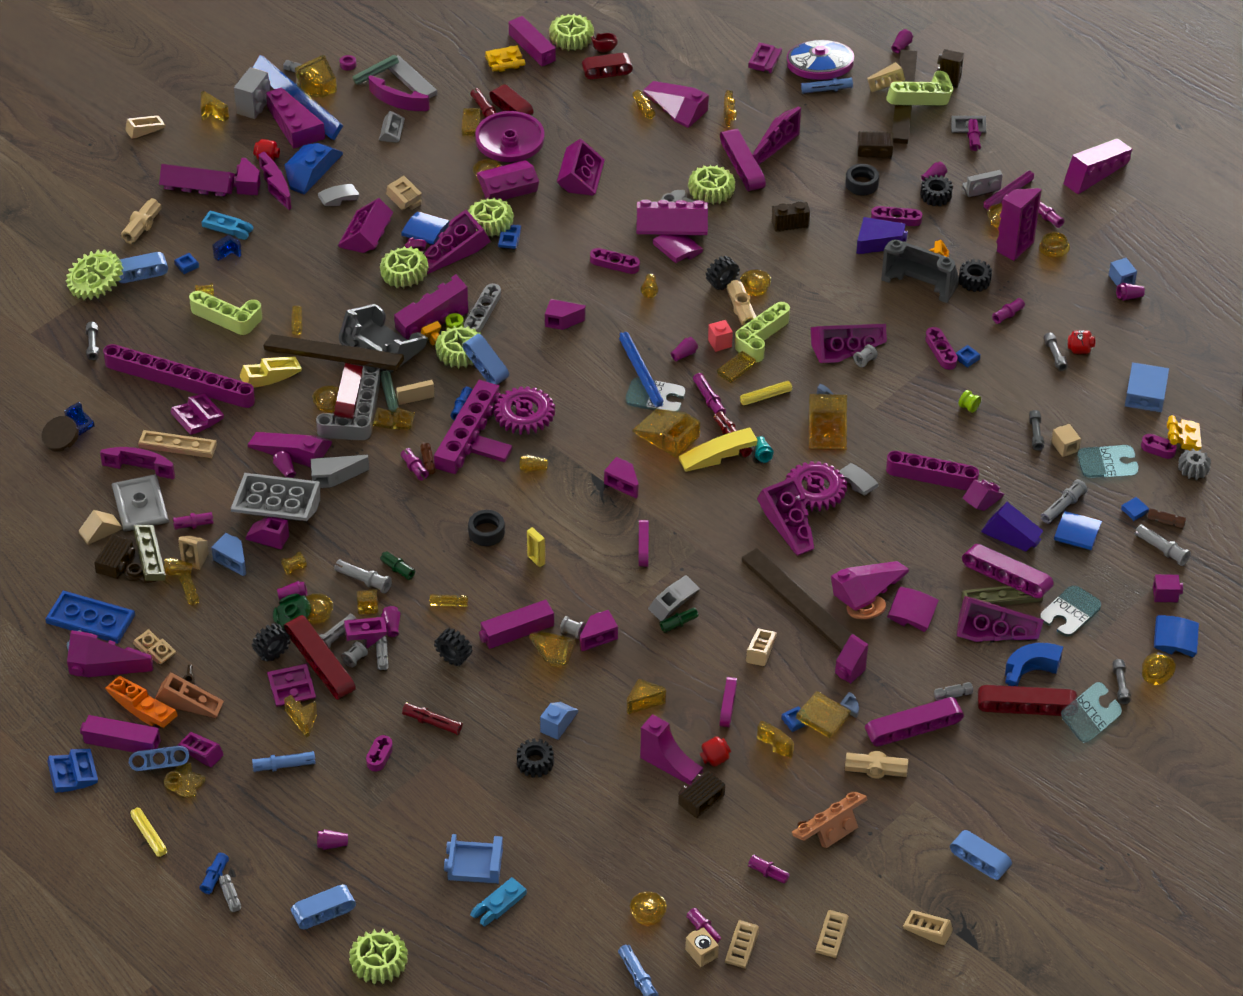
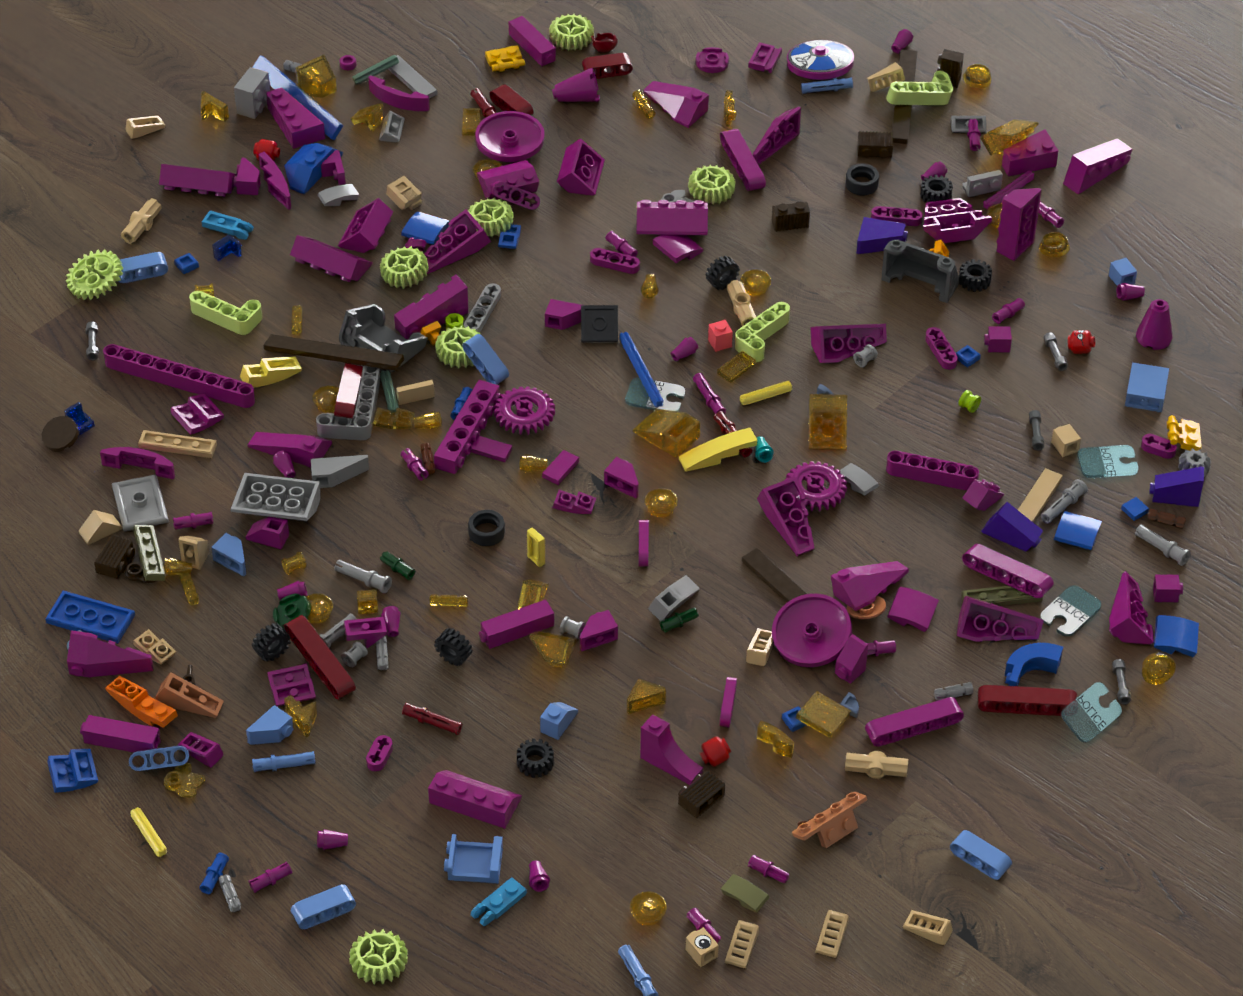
none -> medium blue slope [246,705,294,745]
none -> magenta pin [248,862,292,893]
none -> magenta slope [290,235,372,282]
none -> magenta slope [321,150,346,185]
none -> clear yellow slope [350,103,383,132]
none -> clear yellow cone [414,411,442,429]
none -> magenta slope [428,770,522,829]
none -> magenta beam [491,181,540,210]
none -> clear yellow slope [517,579,549,609]
none -> magenta cone [529,860,550,892]
none -> magenta tile [542,450,579,485]
none -> magenta cone [552,68,600,102]
none -> magenta slope [552,490,596,514]
none -> black tile [581,305,618,343]
none -> magenta pin [605,231,638,257]
none -> clear yellow hat [644,488,678,517]
none -> magenta tile [696,47,729,73]
none -> olive slope [721,874,770,913]
none -> magenta dish [772,594,852,667]
none -> magenta axle [867,640,896,656]
none -> magenta wedge [923,198,992,243]
none -> clear yellow hat [963,64,992,88]
none -> clear yellow slope [980,119,1039,156]
none -> magenta brick [984,326,1012,352]
none -> magenta wedge [1002,129,1059,177]
none -> tan tile [1018,468,1063,523]
none -> magenta wedge [1109,571,1154,644]
none -> magenta cone [1136,299,1173,350]
none -> dark purple slope [1149,467,1204,507]

